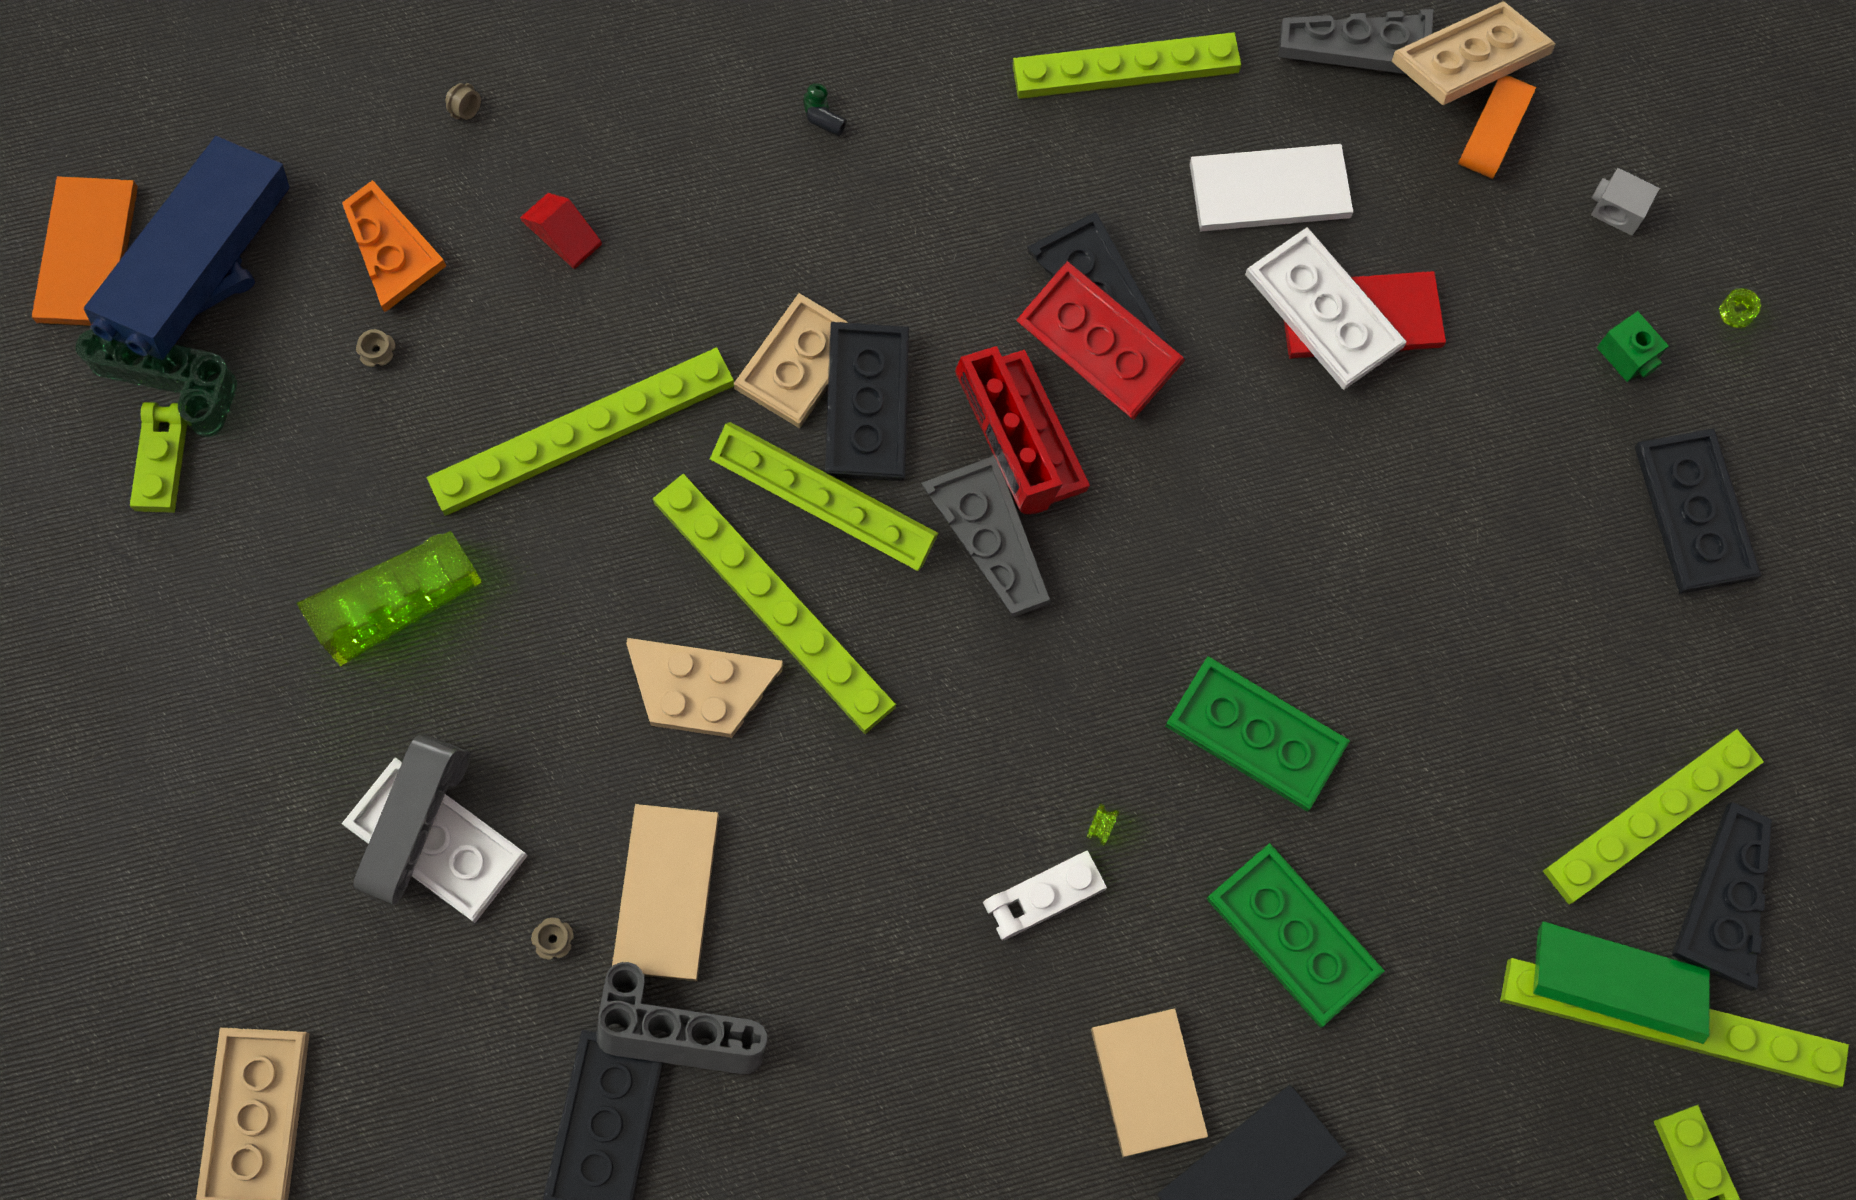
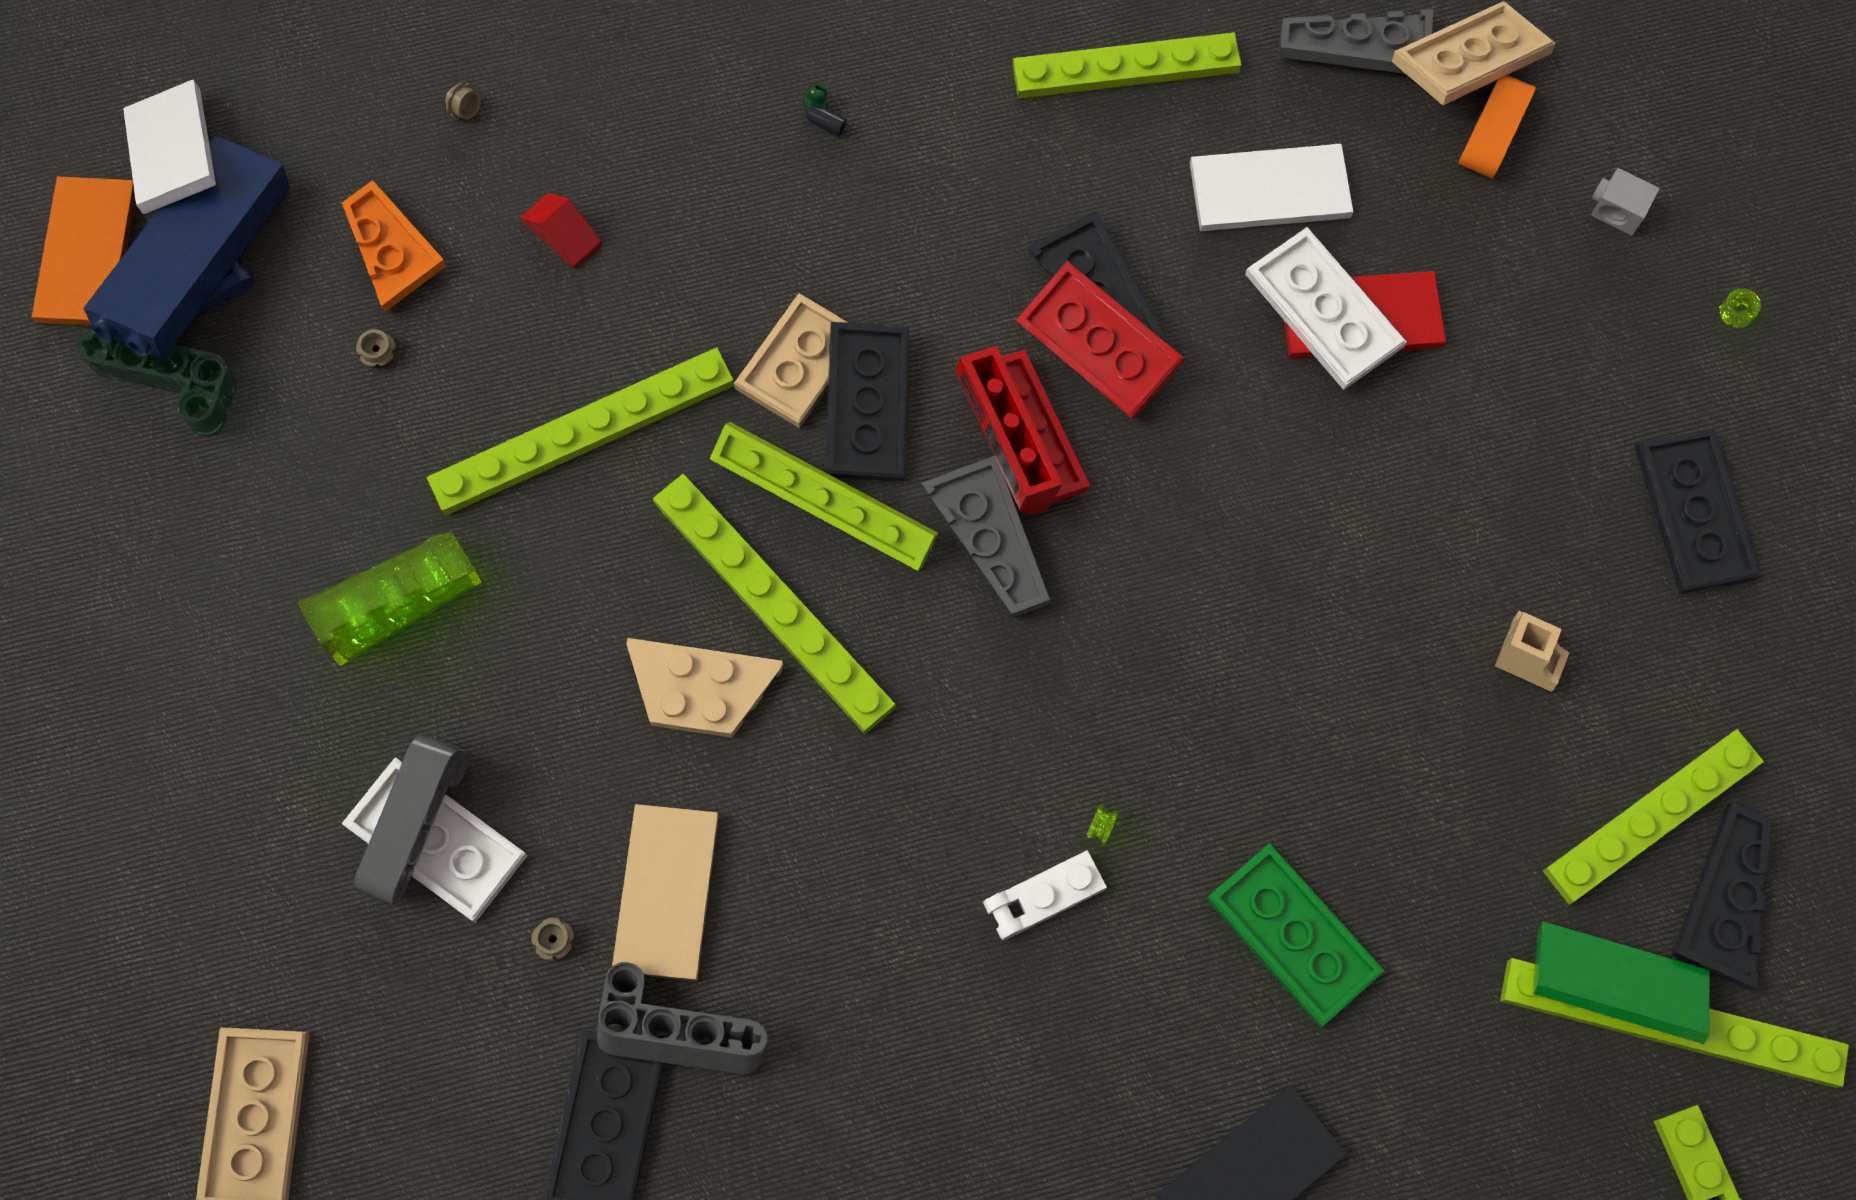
lime plate [130,402,188,513] -> none
tan tile [1091,1009,1208,1157] -> none
green tile [1165,656,1350,812] -> none
green brick [1597,311,1669,382] -> none
none -> white tile [123,79,216,214]
none -> tan brick [1495,611,1569,692]

